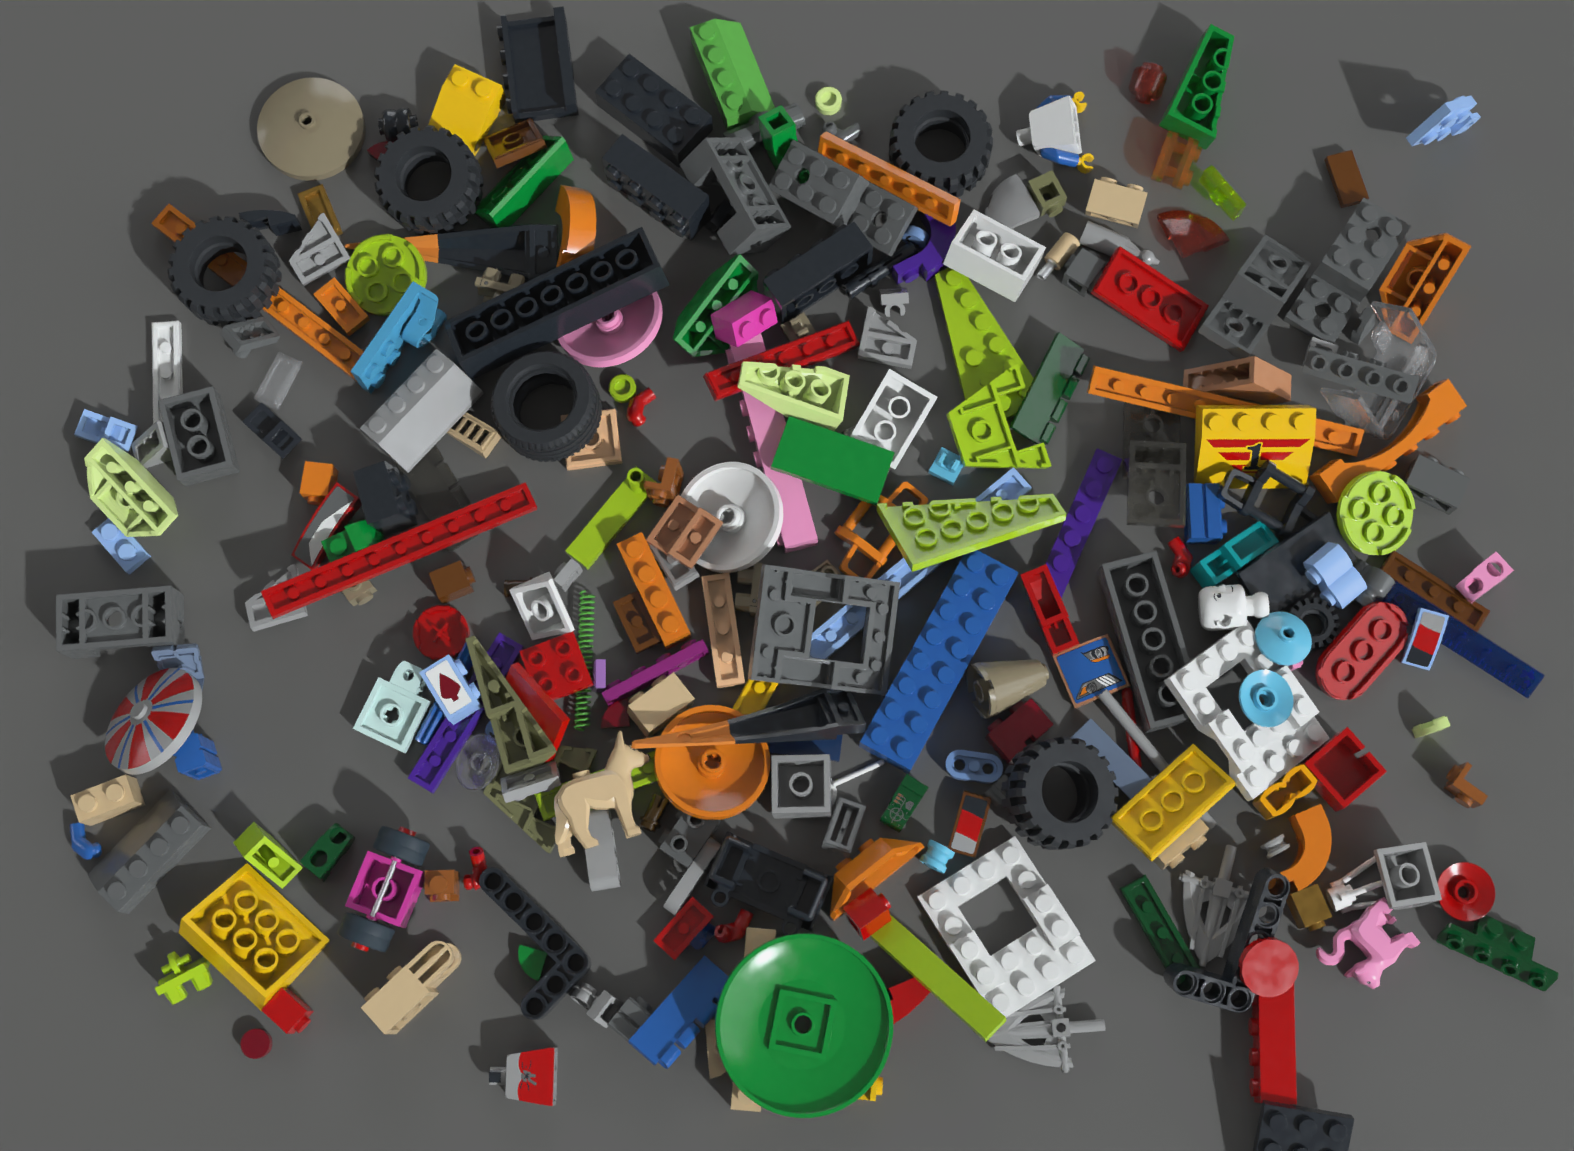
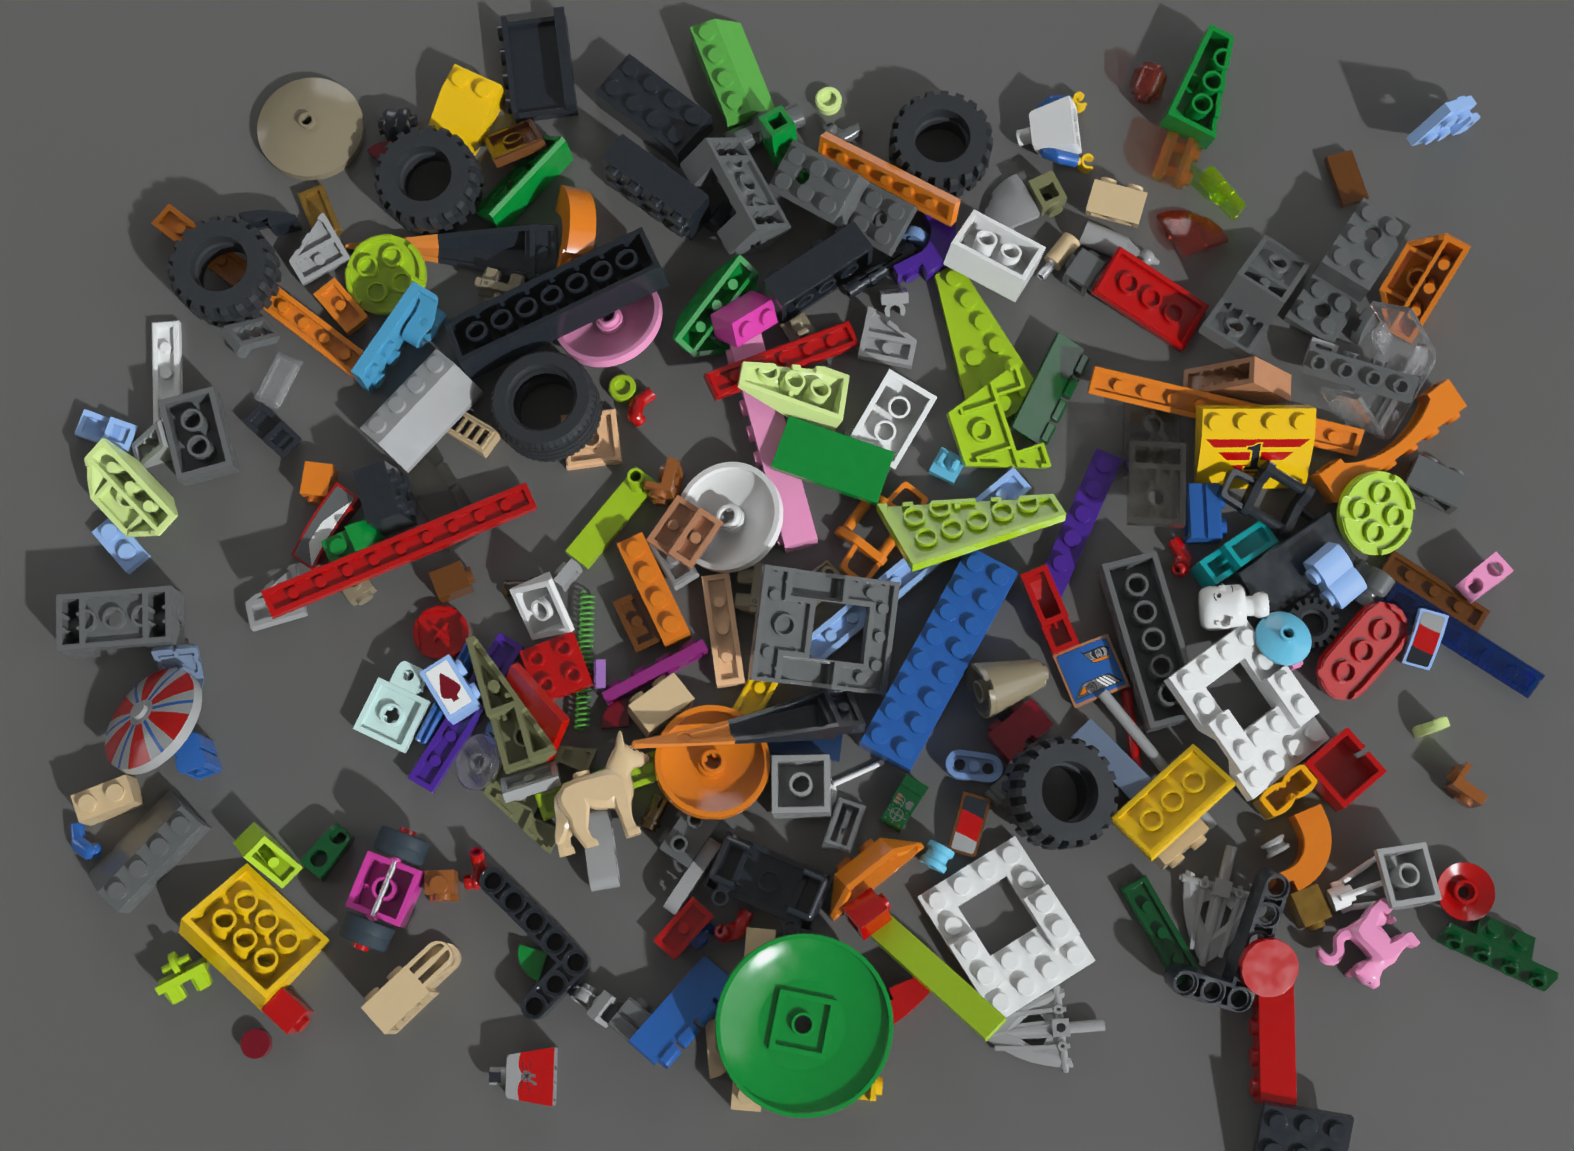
medium azure dish [1239,670,1293,727] -> none

